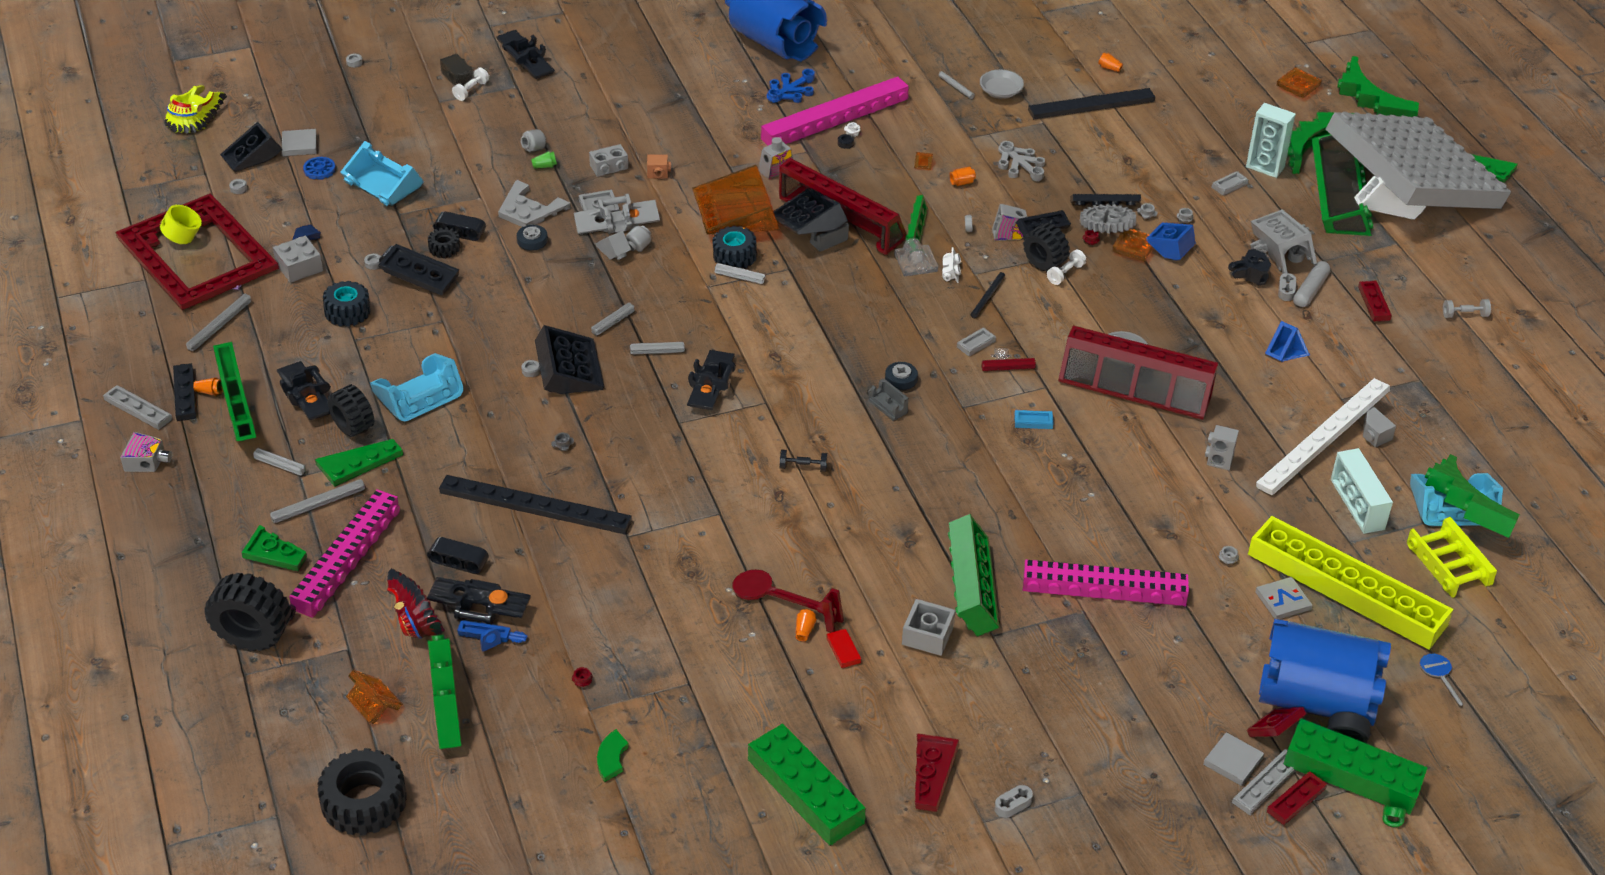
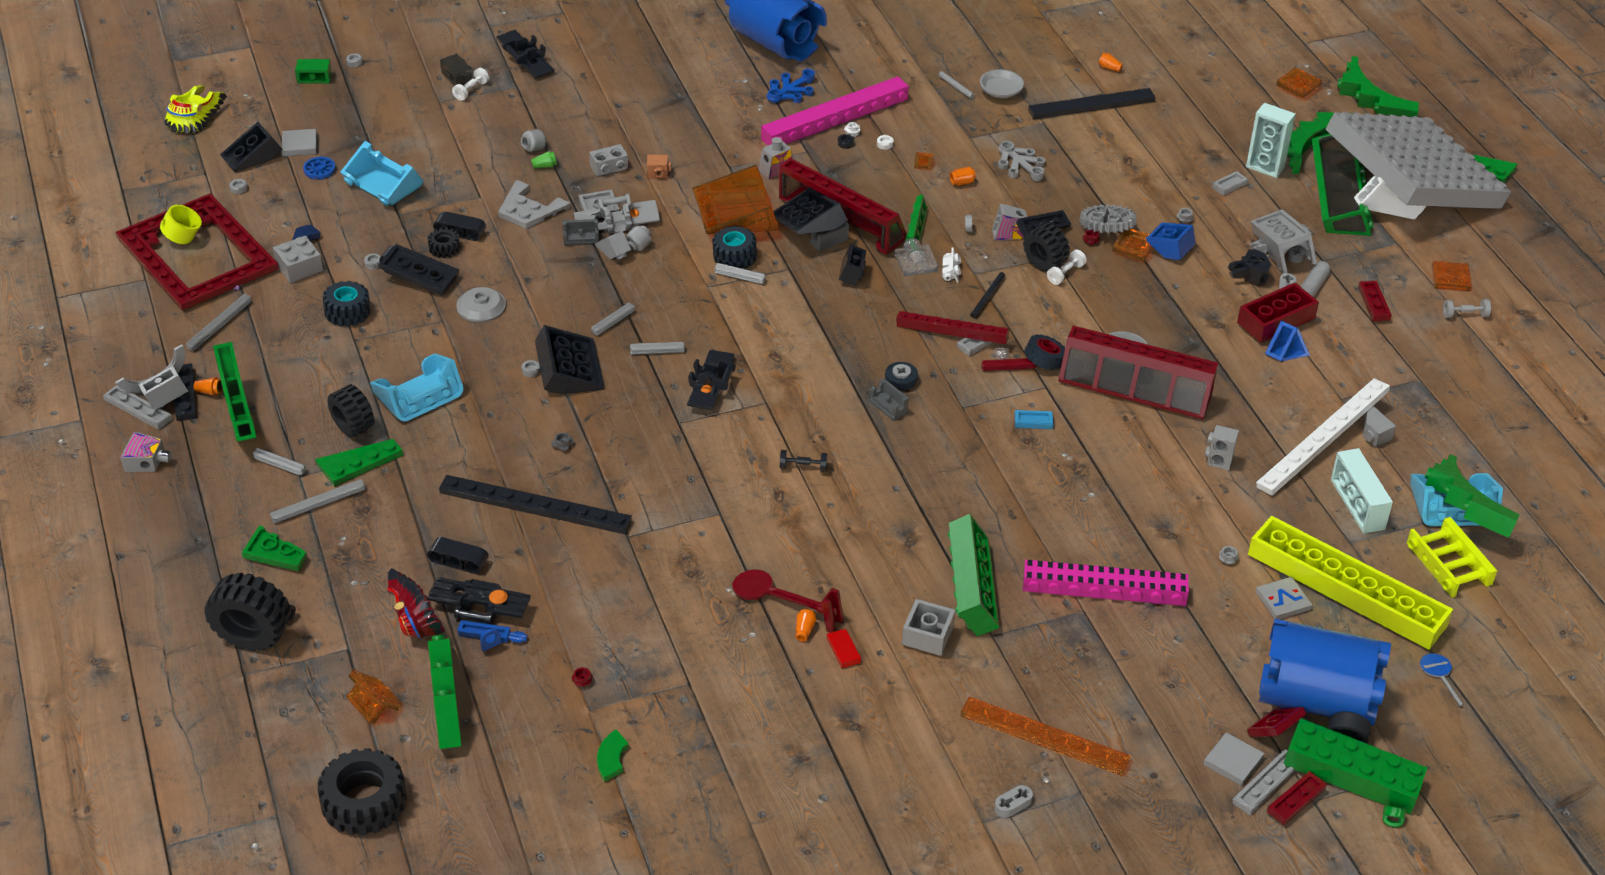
black piece [277,361,331,421] -> none
dark pink brick [289,490,400,618] -> none
black wheel [516,225,548,251] -> none
green brick [748,723,866,846] -> none
dark red wing [915,733,960,812] -> none
black plate [1070,194,1141,206] -> none
light grey plate [1137,203,1157,219] -> none
none -> light grey piece [115,345,188,410]
none -> green brick [295,59,332,84]
none -> light grey piece [456,287,506,322]
none -> dark grey hinge [563,219,599,245]
none -> black brick [838,244,867,286]
none -> white tile [877,135,893,150]
none -> dark red piece [896,311,1009,344]
none -> clear orange plate [960,696,1131,776]
none -> black wheel [1024,334,1065,370]
none -> dark red brick [1237,282,1319,343]
none -> clear orange plate [1432,261,1472,292]

